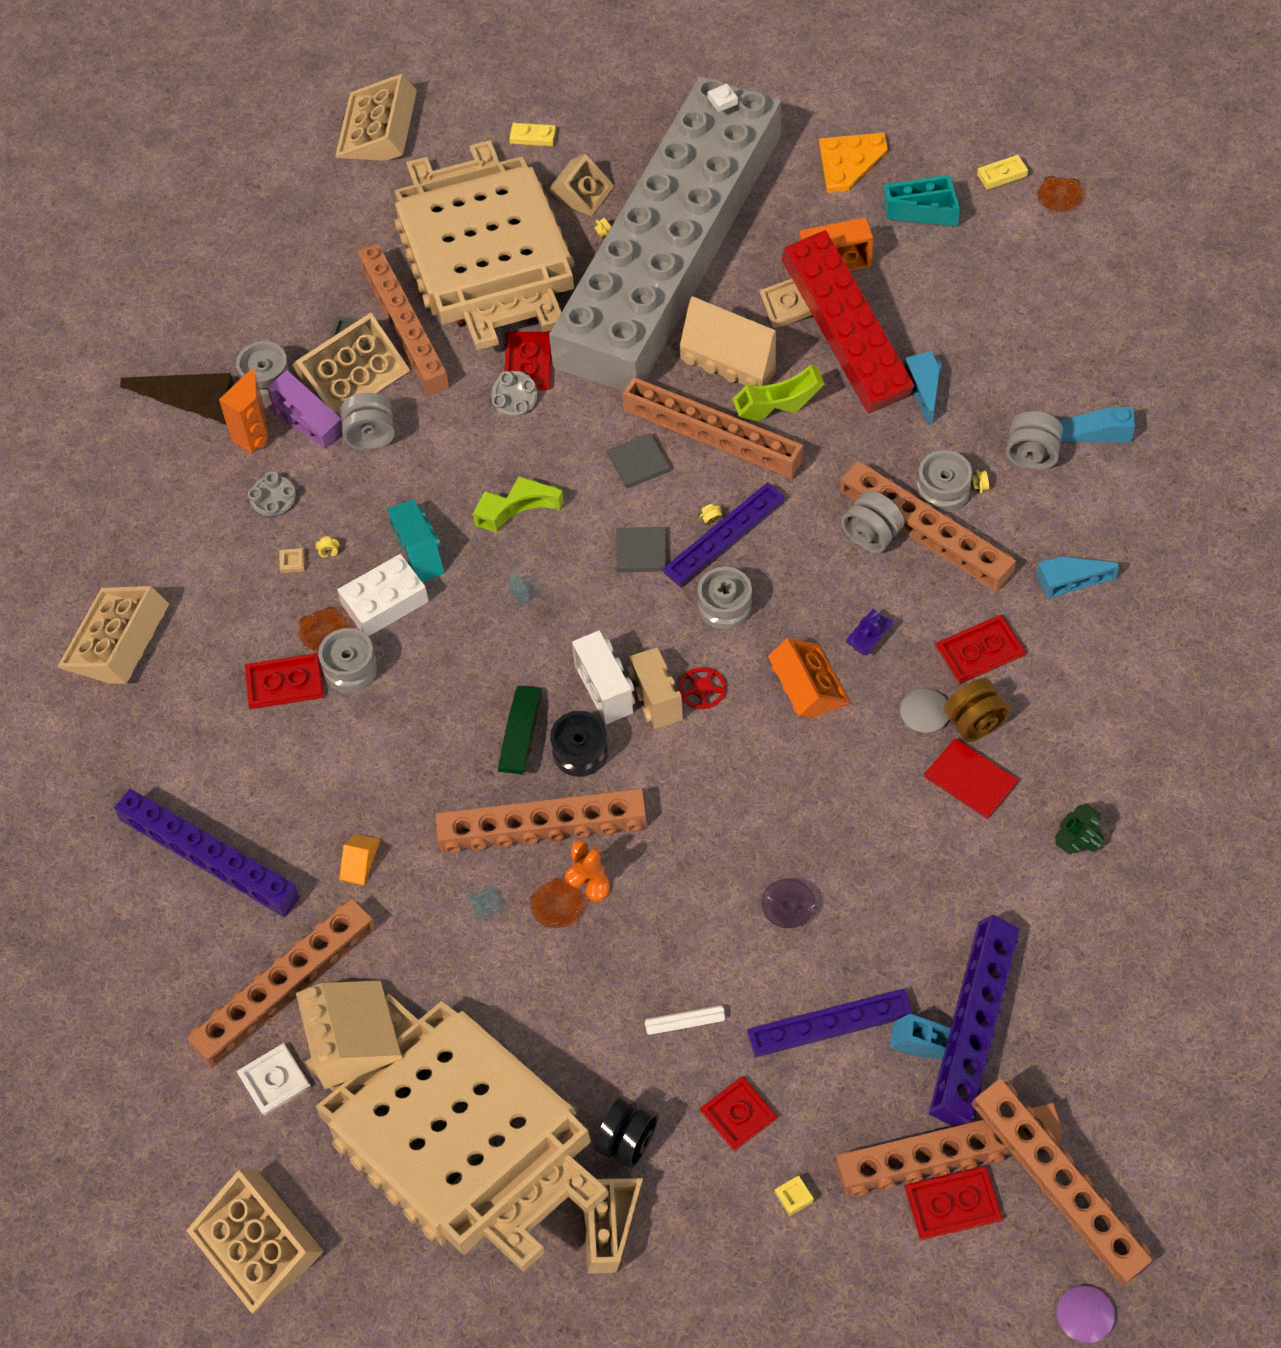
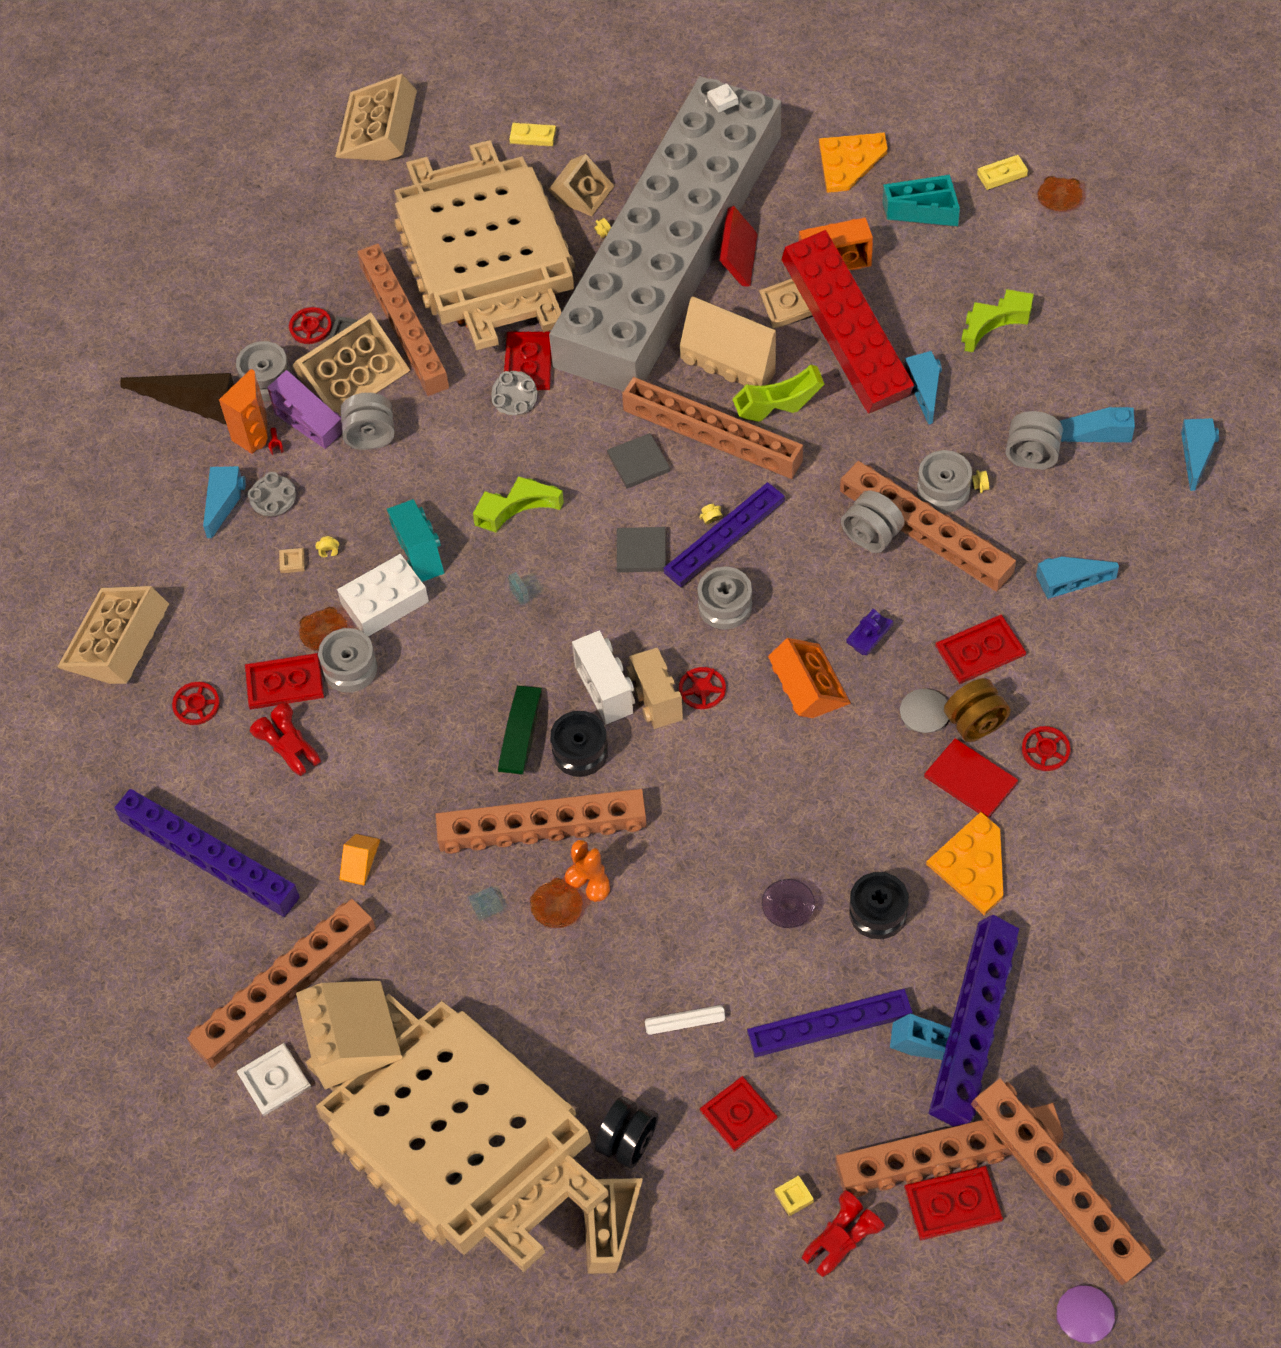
tan slope [186,1169,324,1314] -> none
dark green plant [1055,803,1104,855] -> none
none -> red wheel [172,682,220,725]
none -> dark azure slope [203,466,246,538]
none -> red piece [250,703,321,777]
none -> red hand [268,427,284,455]
none -> red wheel [289,307,332,344]
none -> red tile [720,206,758,287]
none -> red piece [801,1190,885,1277]
none -> black wheel [849,872,909,939]
none -> light orange plate [926,812,1003,916]
none -> lime arch [961,289,1034,353]
none -> red wheel [1021,726,1070,771]
none -> dark azure slope [1181,418,1219,491]

